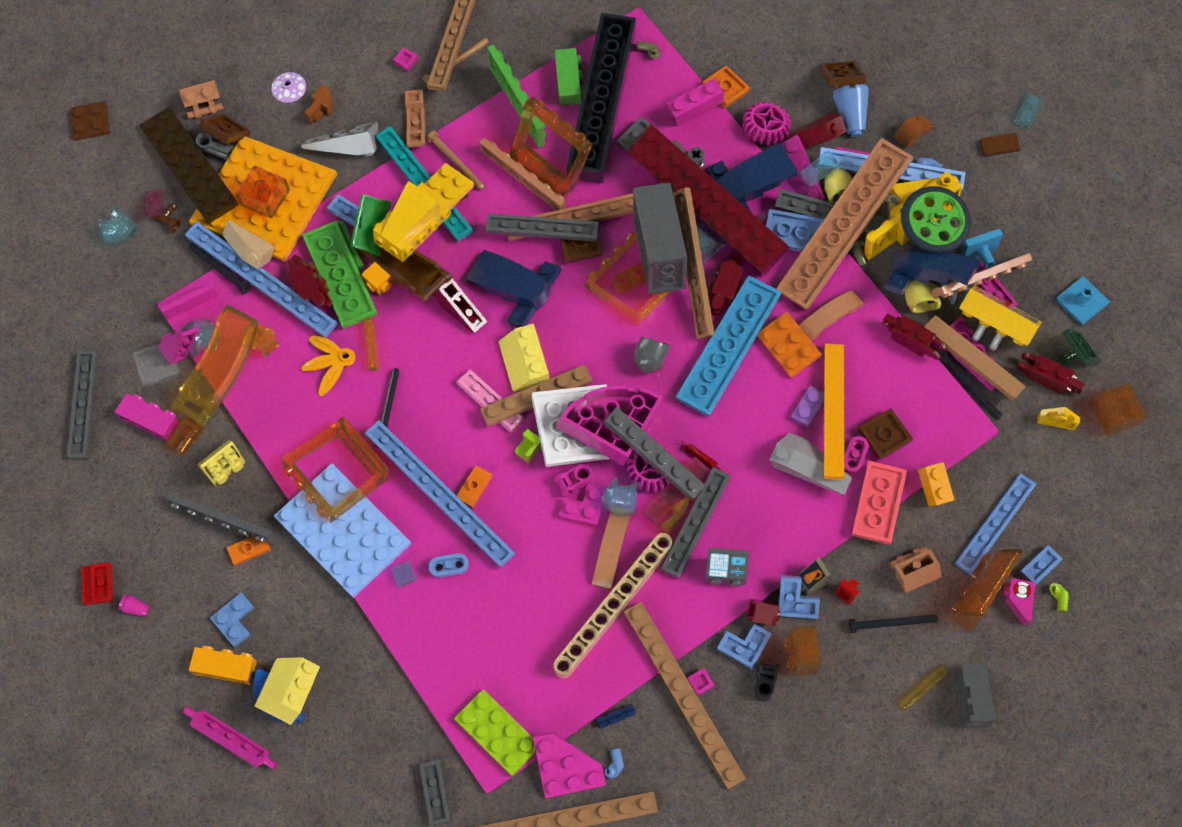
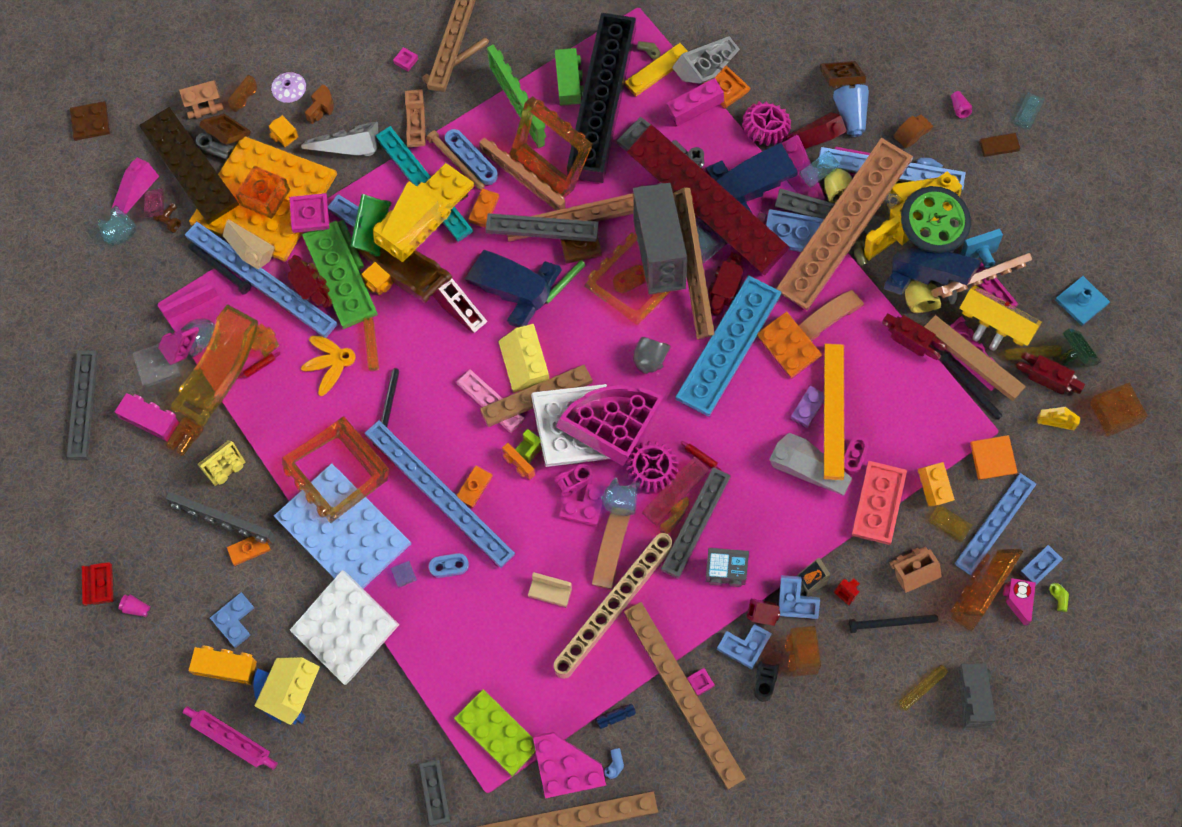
dark grey plate [603,407,705,501] -> none
reddish brown plate [858,408,913,461] -> none
none -> dark pink slope [112,157,159,216]
none -> clear orange plate [228,74,257,112]
none -> red piece [238,352,280,379]
none -> light orange brick [269,115,299,147]
none -> dark pink plate [289,193,330,233]
none -> white plate [290,570,400,685]
none -> medium blue plate [445,129,498,185]
none -> orange plate [468,189,500,228]
none -> orange plate [502,443,535,480]
none -> tan panel [528,572,572,608]
none -> bright green bar [545,260,586,304]
none -> yellow plate [625,43,688,96]
none -> light grey wedge [672,36,740,84]
none -> clear yellow plate [928,505,973,542]
none -> dark pink cone [951,91,972,118]
none -> orange tile [970,435,1018,480]
none -> clear yellow axle [1004,345,1062,360]

